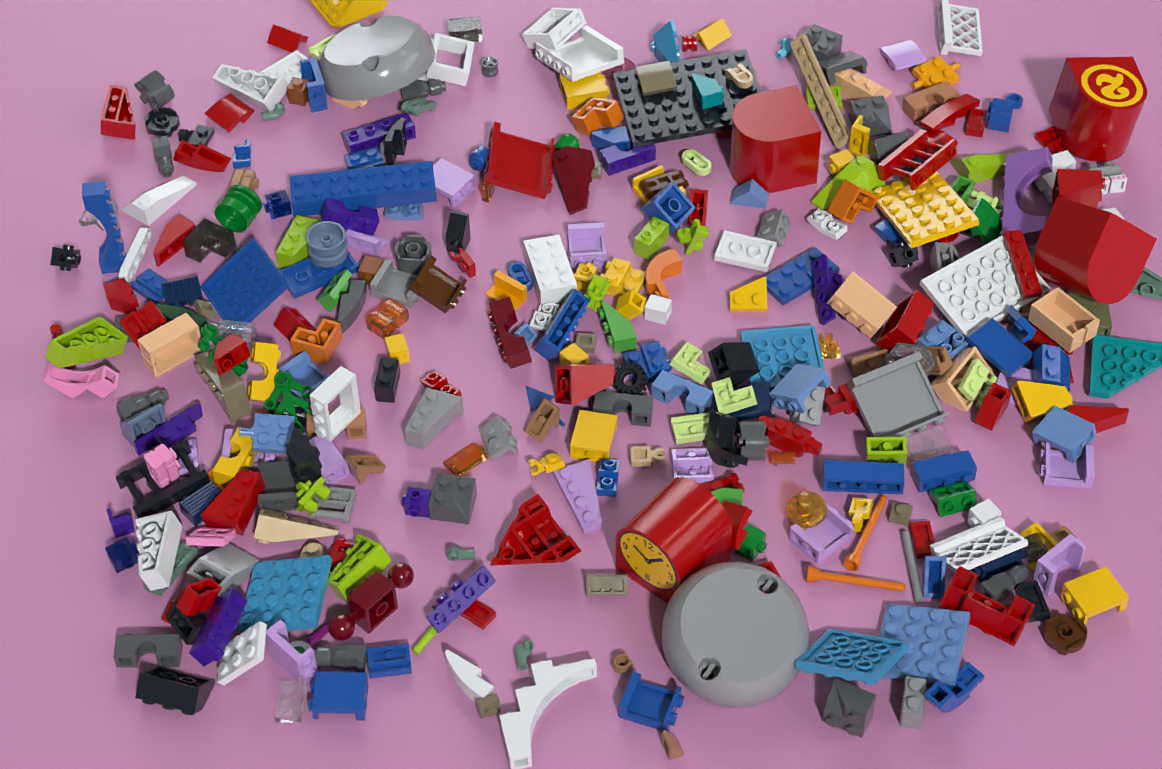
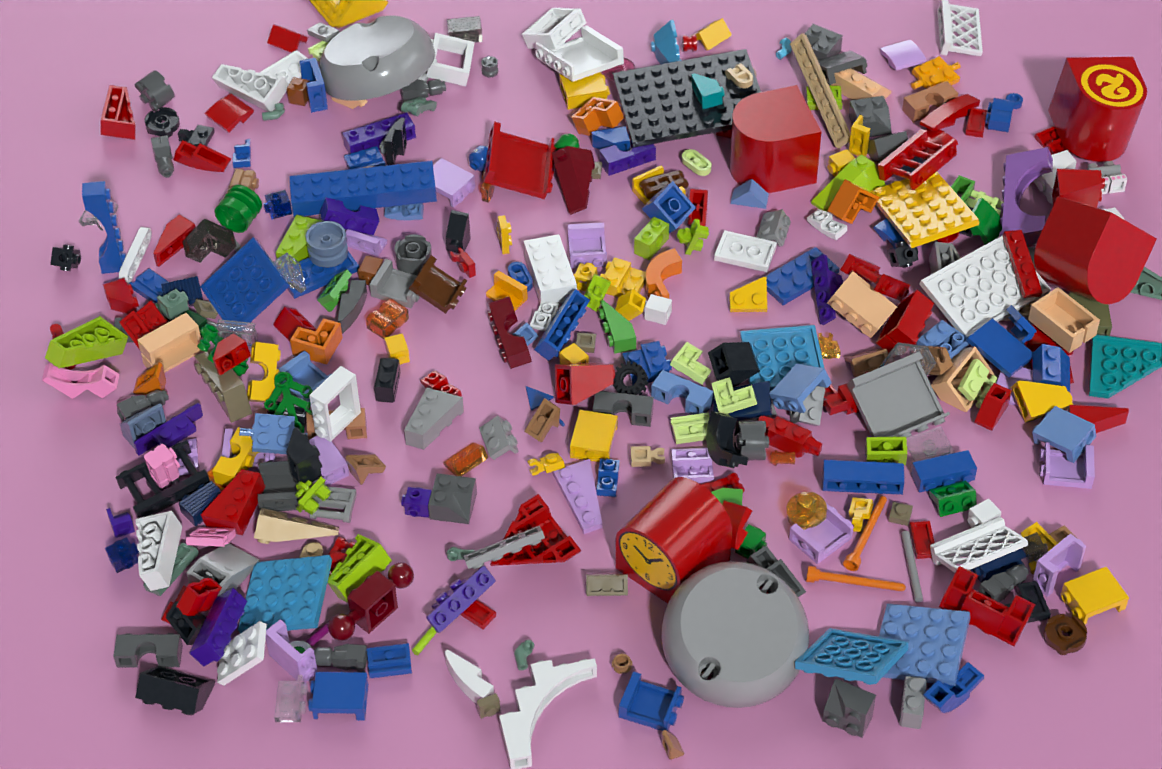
white wedge [122,176,197,226] -> none
dark tan slope [635,61,677,96] -> none
blue slope [922,556,946,598] -> none
lime wedge [950,153,1015,184] -> none
none -> orange slope [133,362,166,395]
none -> sand green brick [157,289,189,320]
none -> clear bracket [273,253,306,293]
none -> light grey plate [307,22,339,43]
none -> light grey plate [463,526,545,569]
none -> yellow wing [496,215,512,254]
none -> dark grey slope [746,546,806,598]
none -> red fence [840,254,910,301]

